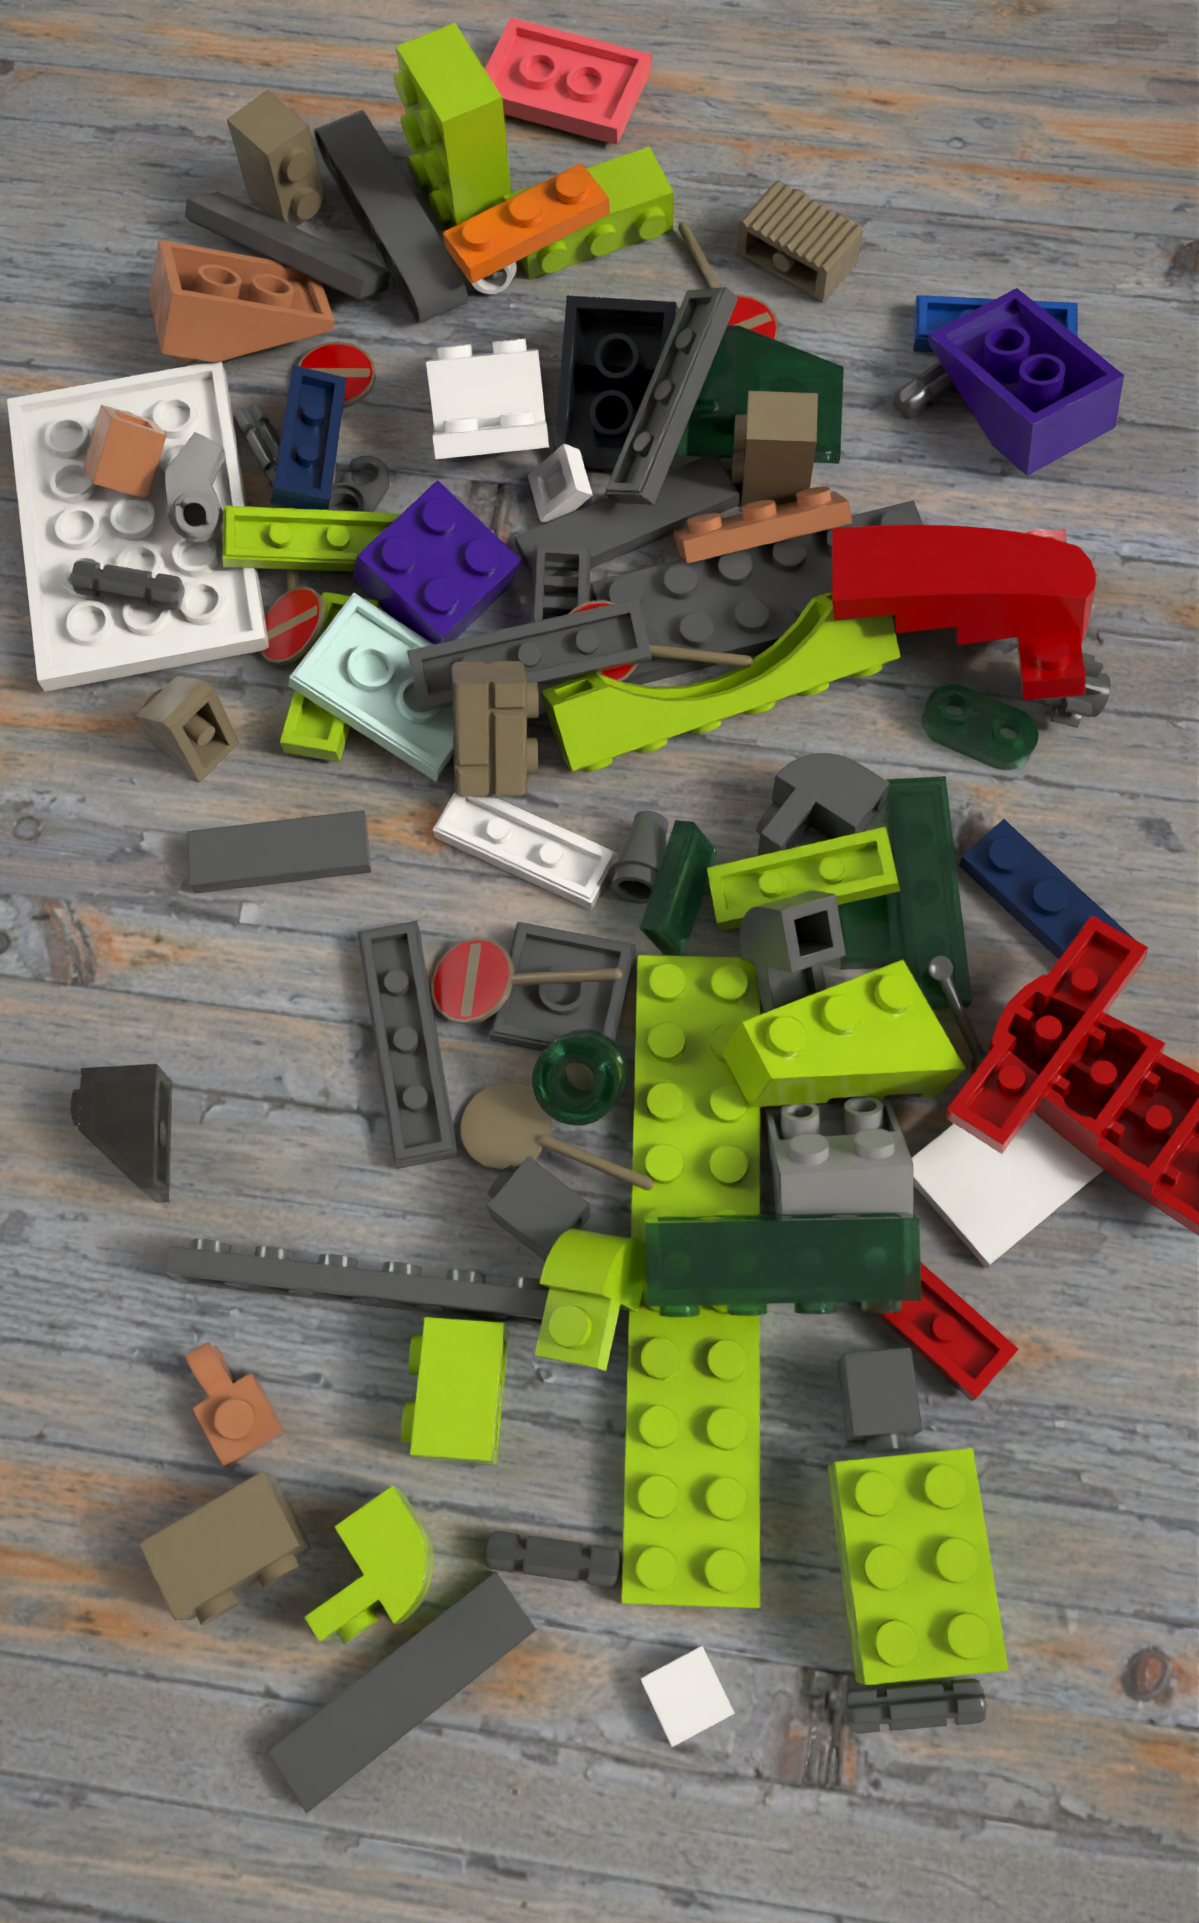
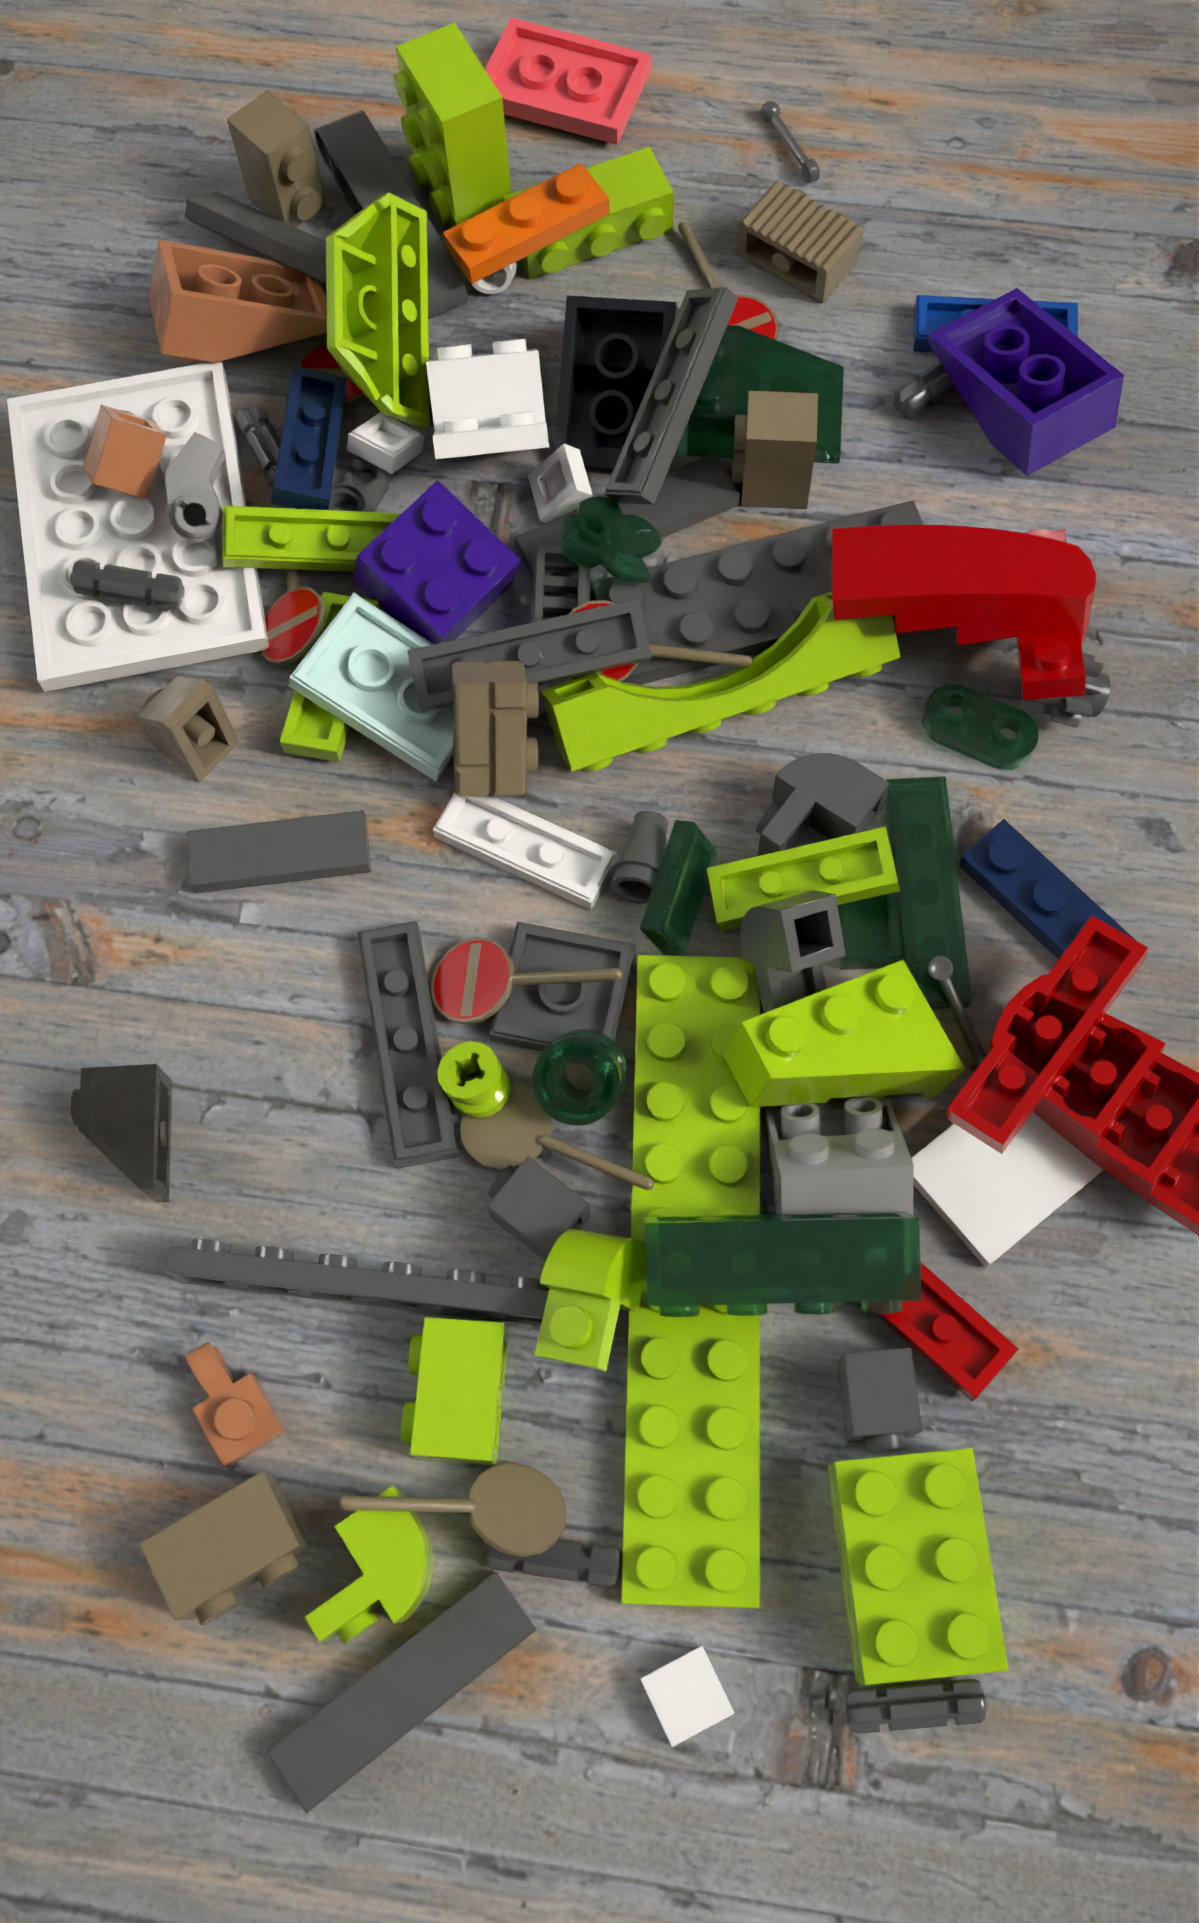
nougat plate [673,486,852,564] -> none
none -> lime wedge [326,192,430,428]
none -> dark tan piece [340,1463,567,1557]
none -> white tile [347,413,425,474]
none -> lime wheel [437,1041,511,1119]
none -> clear green plate [560,496,663,583]
none -> dark grey hinge [760,101,820,184]

